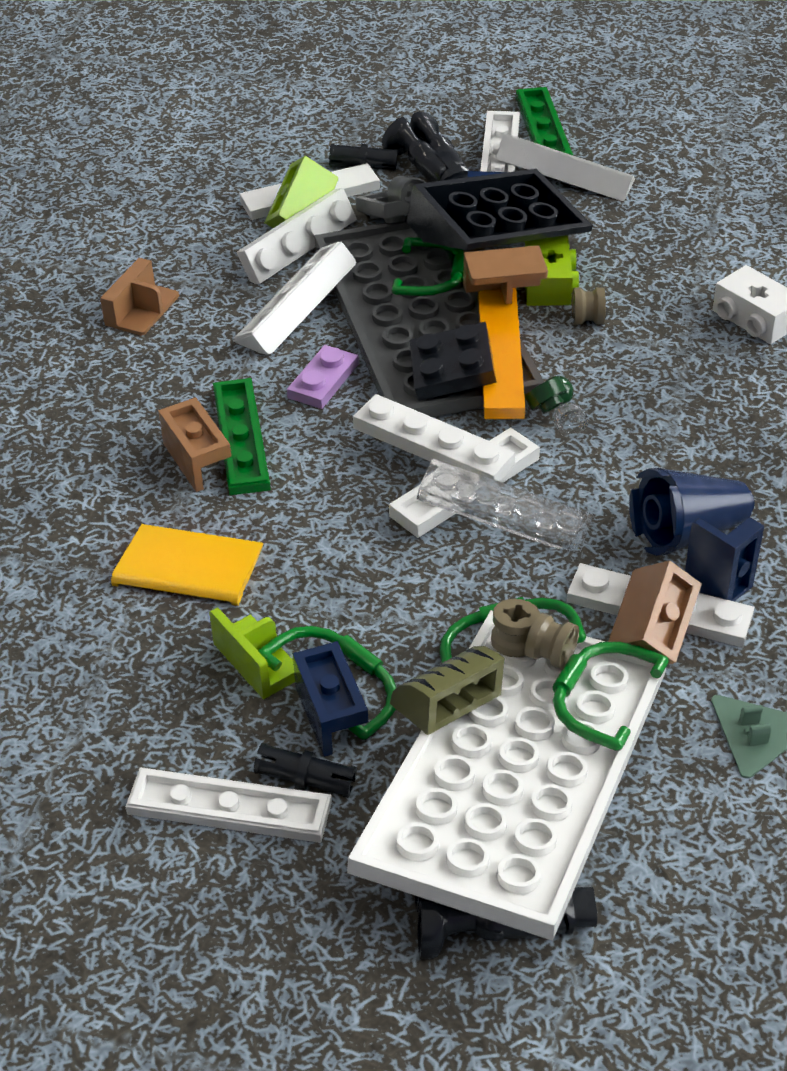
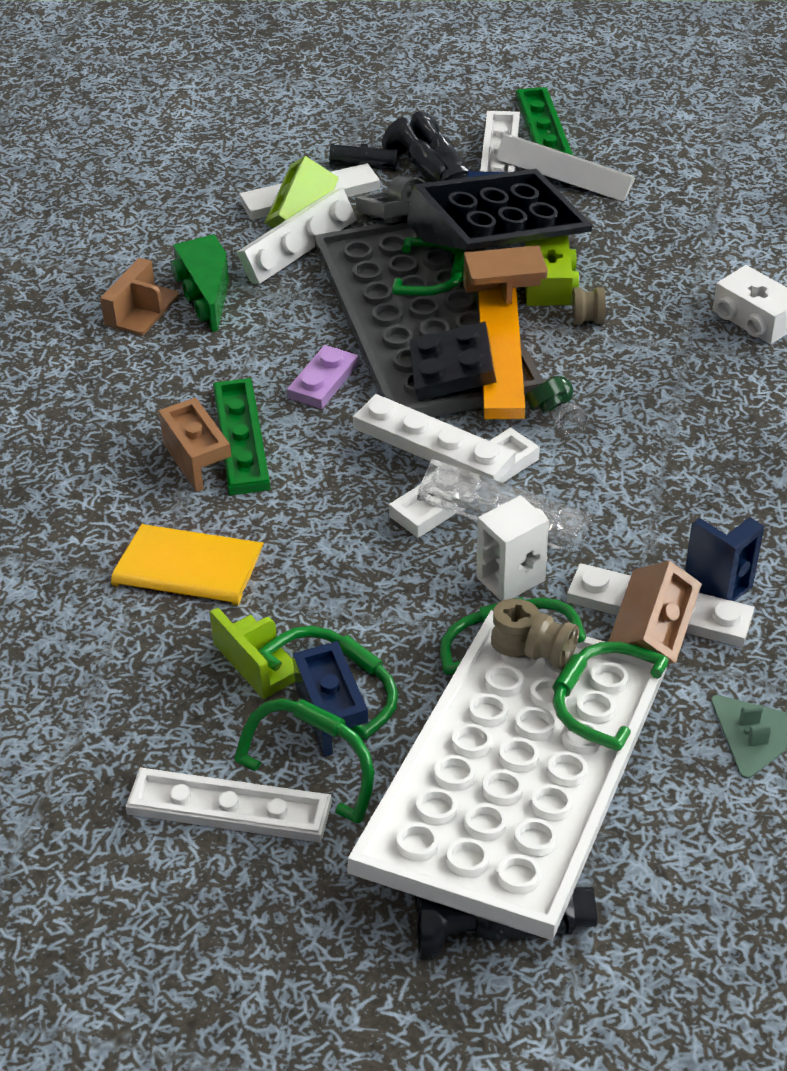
white slope [233,241,356,355] -> none
black pin [254,743,357,798] -> none
olive brick [390,646,505,735] -> none
dark blue cone [629,468,755,556] -> none
none -> green slope [170,234,229,332]
none -> green piece [234,698,375,823]
none -> white brick [477,495,549,601]

